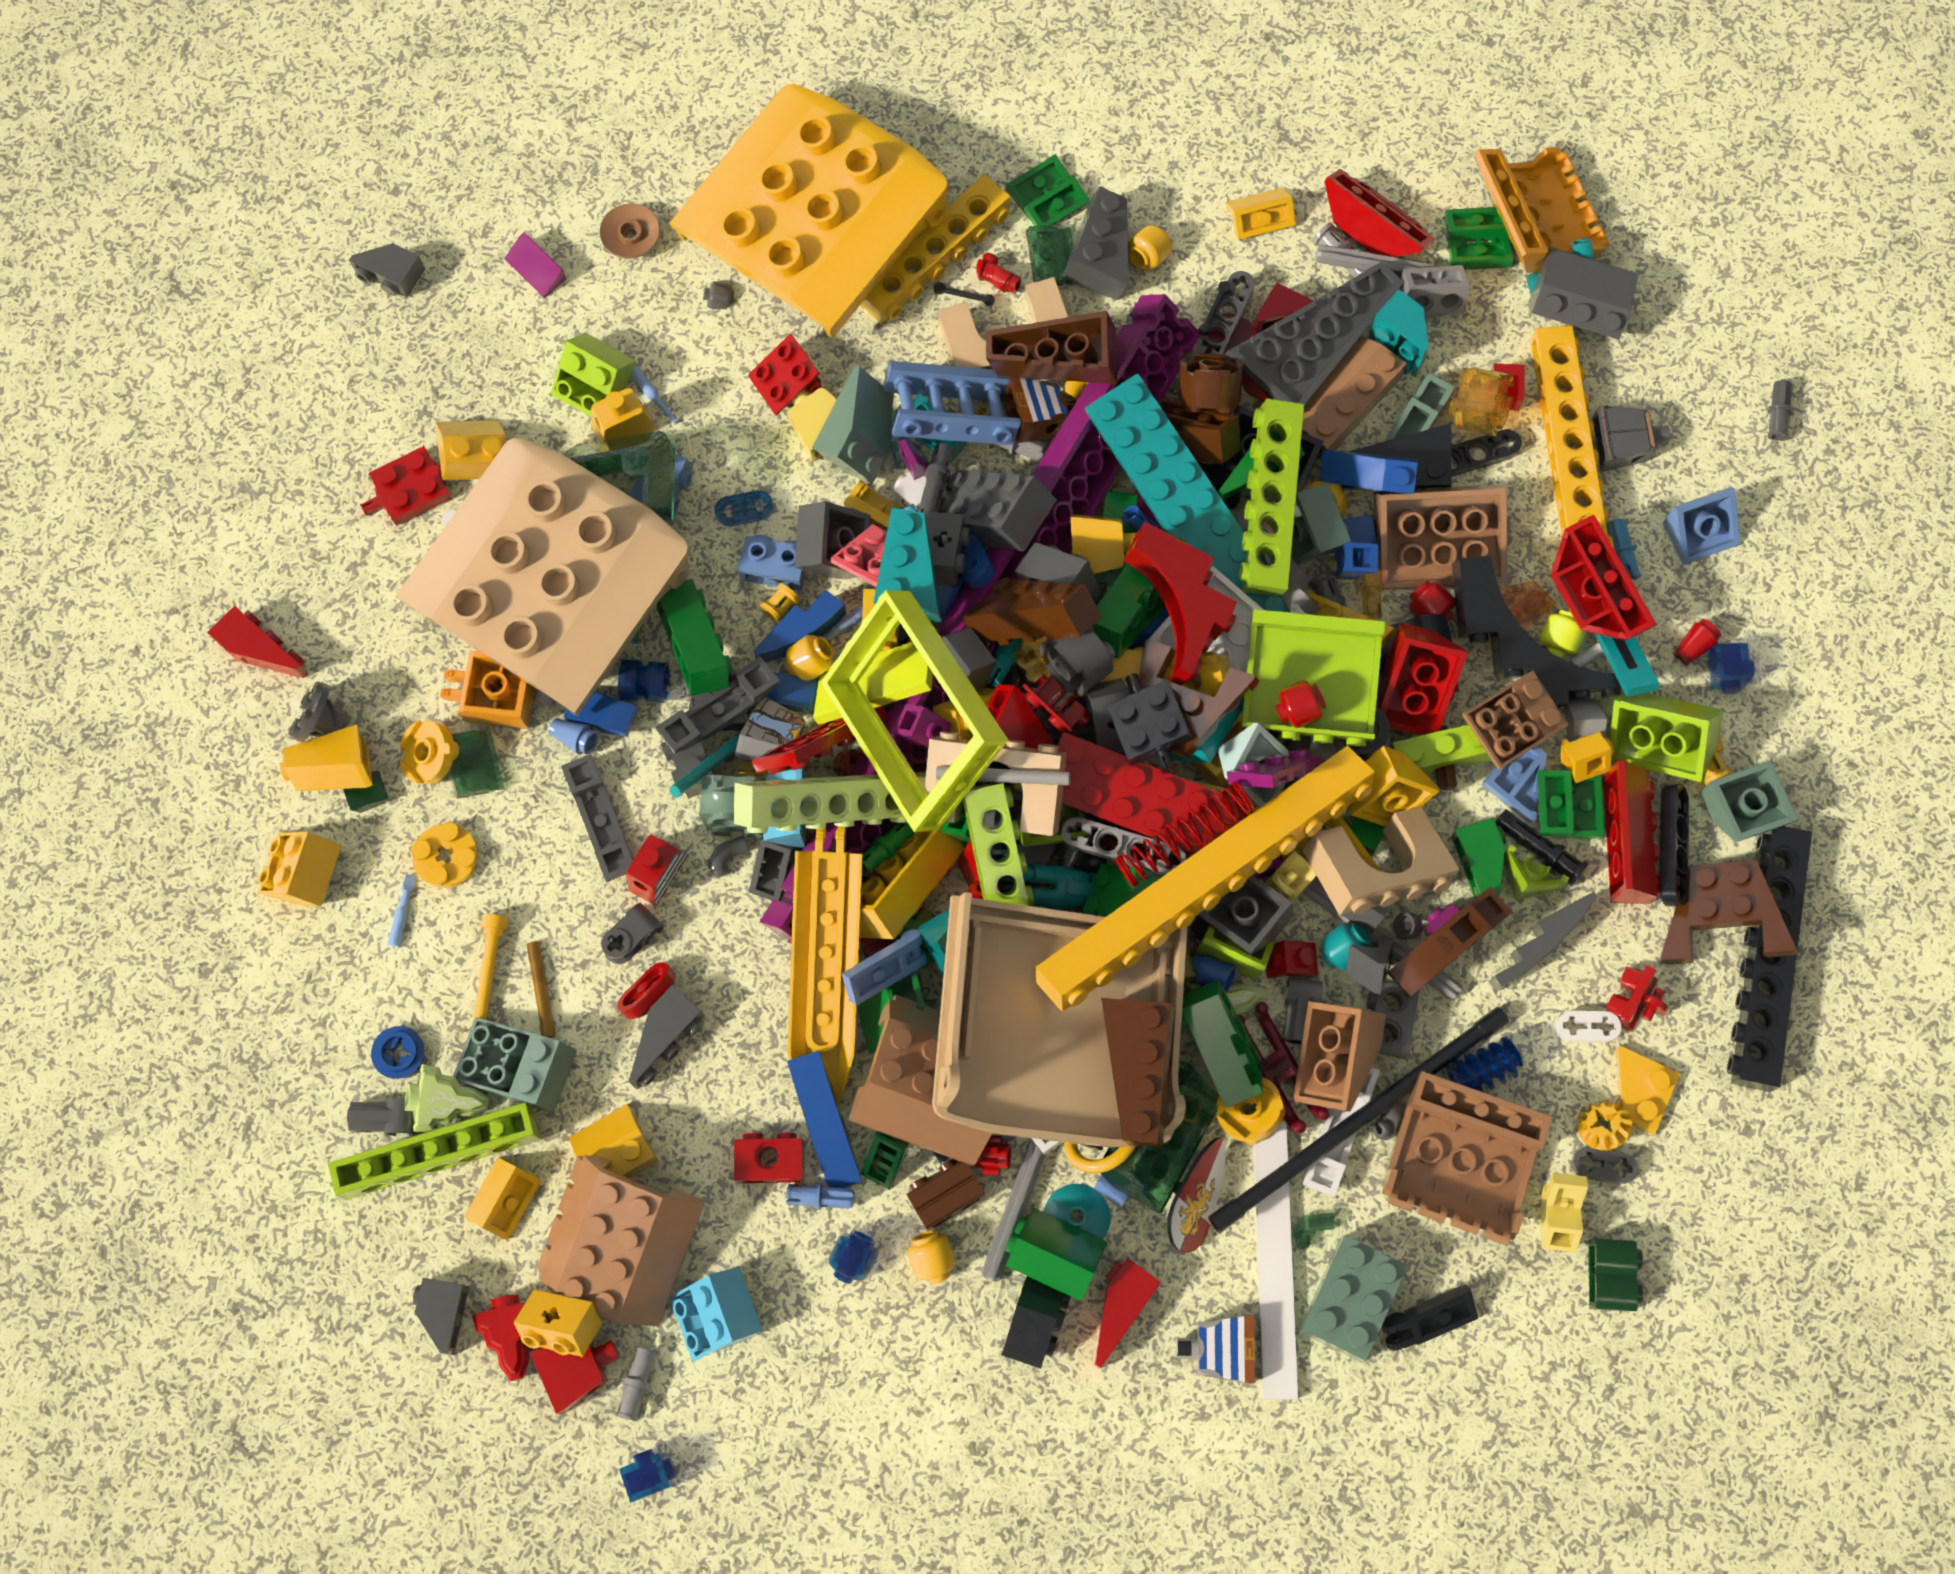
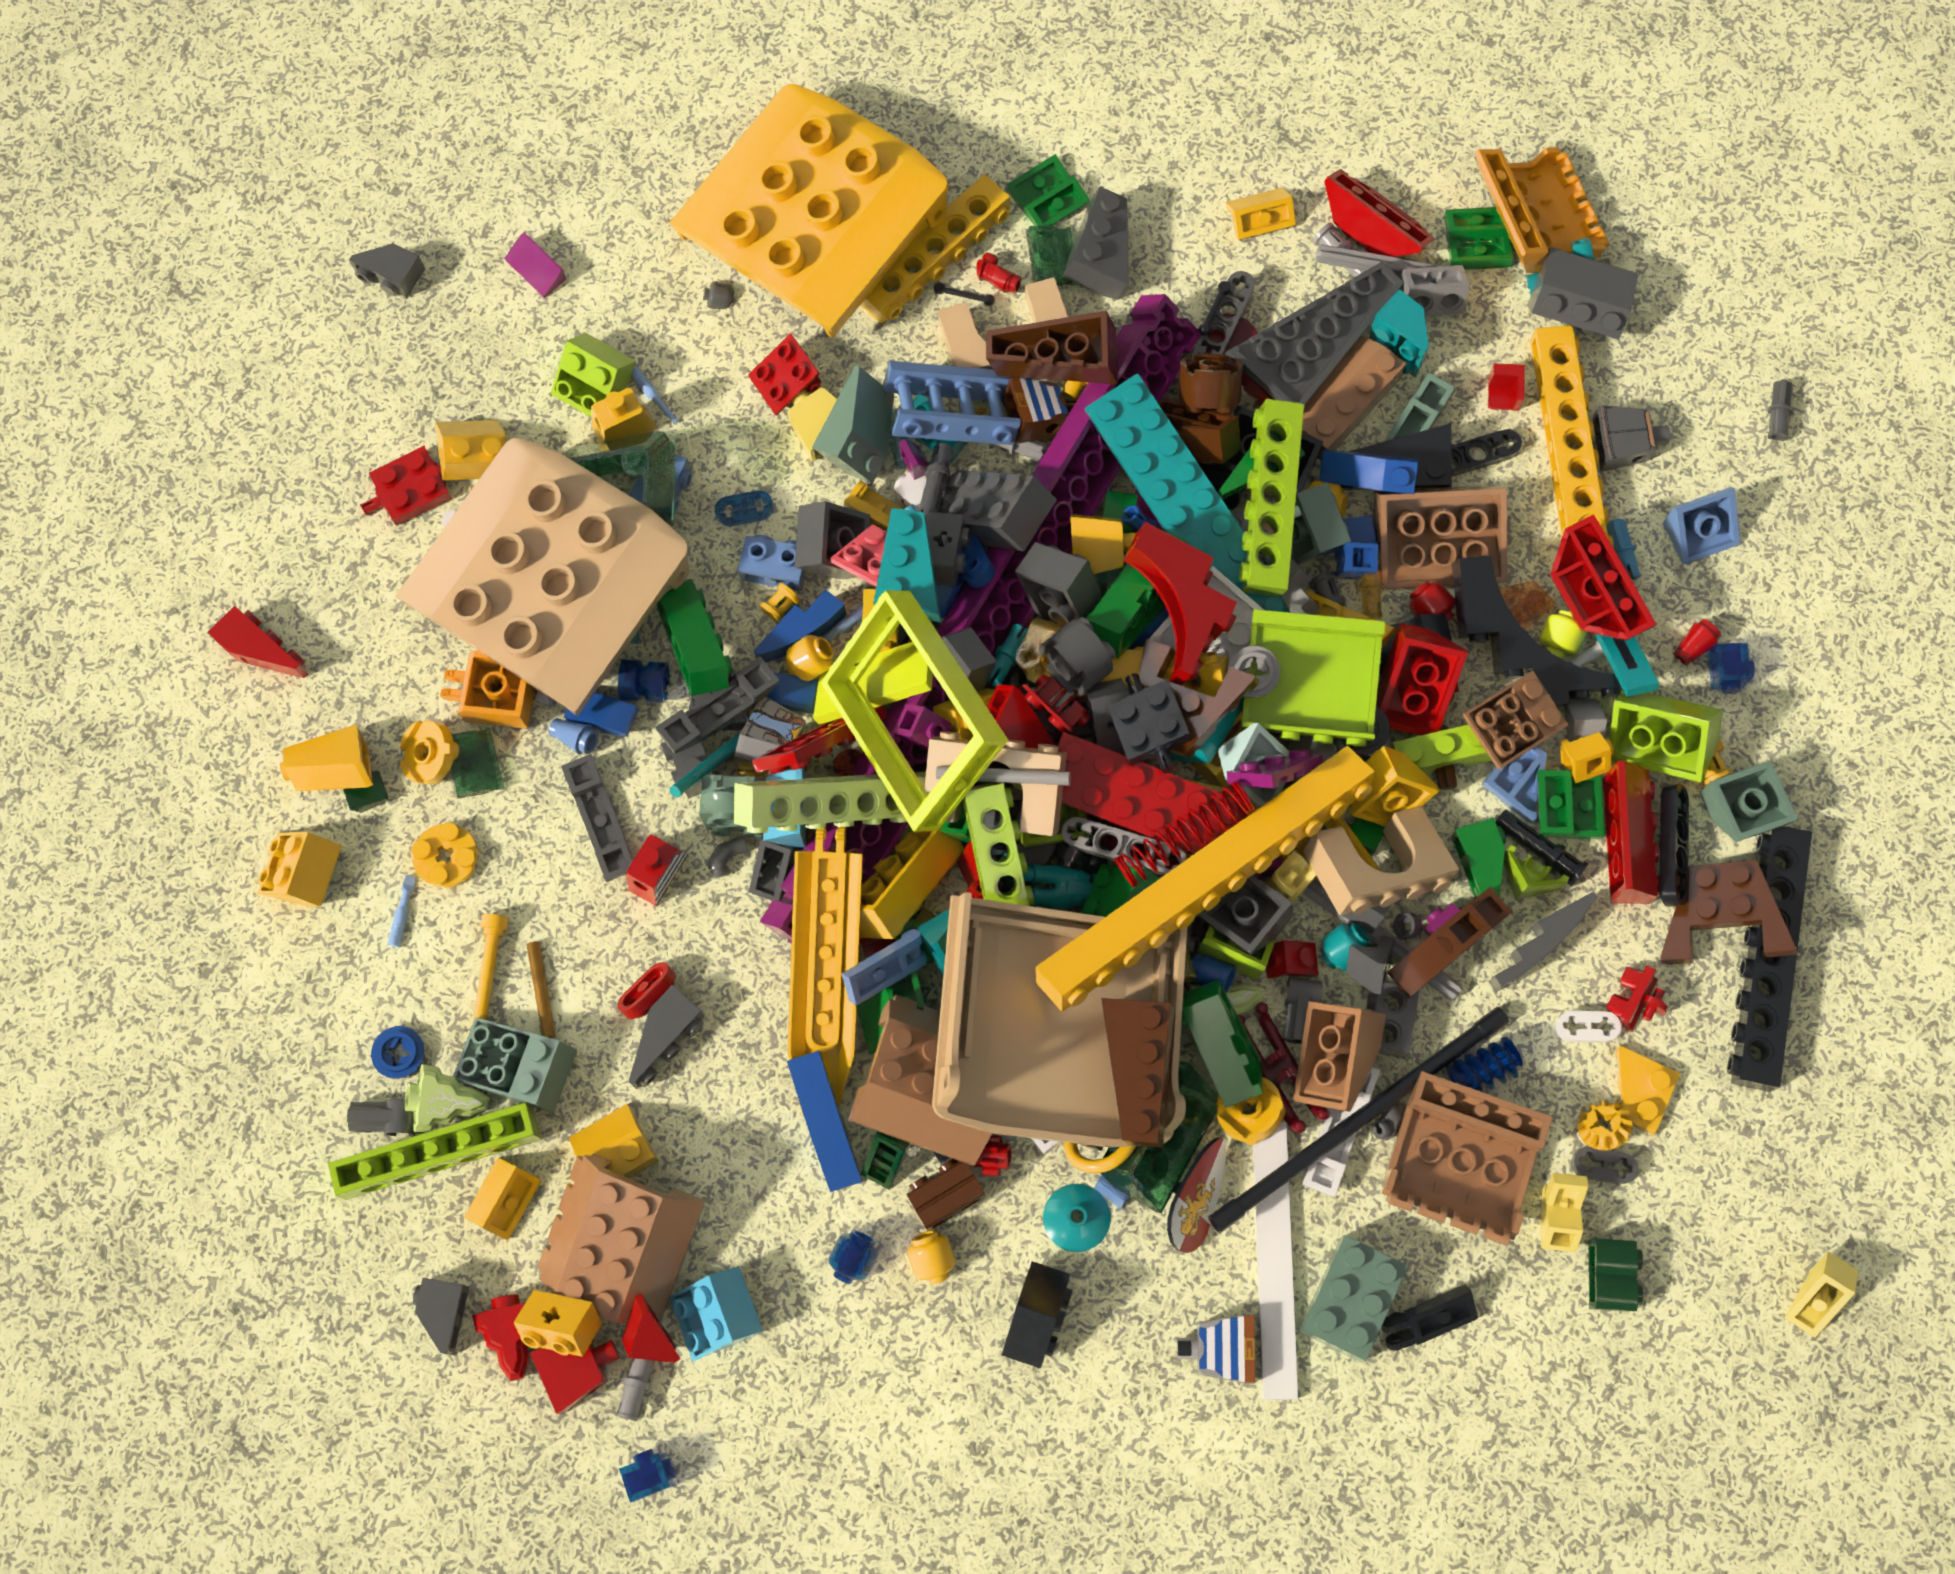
dark grey plate [288,681,348,743] -> none
medium nougat dish [600,203,660,259] -> none
dark grey piece [601,903,664,964] -> none
red brick [734,1132,805,1184] -> none
medium blue axle [786,1183,855,1210] -> none
green pin [862,822,914,877] -> none
reddish brown wedge [962,578,1102,647] -> none
light grey axle [981,1139,1046,1282] -> none
green brick [1005,1207,1108,1301] -> none
red slope [1094,1257,1161,1369] -> none
yellow head [1128,225,1172,271] -> none
dark red slope [1254,282,1314,334] -> none
red head [1275,680,1327,729] -> none
clear green arm [1291,1212,1335,1250] -> none
clear yellow brick [1449,367,1513,436] -> none
none -> red slope [622,1293,681,1363]
none -> light grey gear [1227,646,1280,699]
none -> light yellow slope [1785,1251,1859,1337]

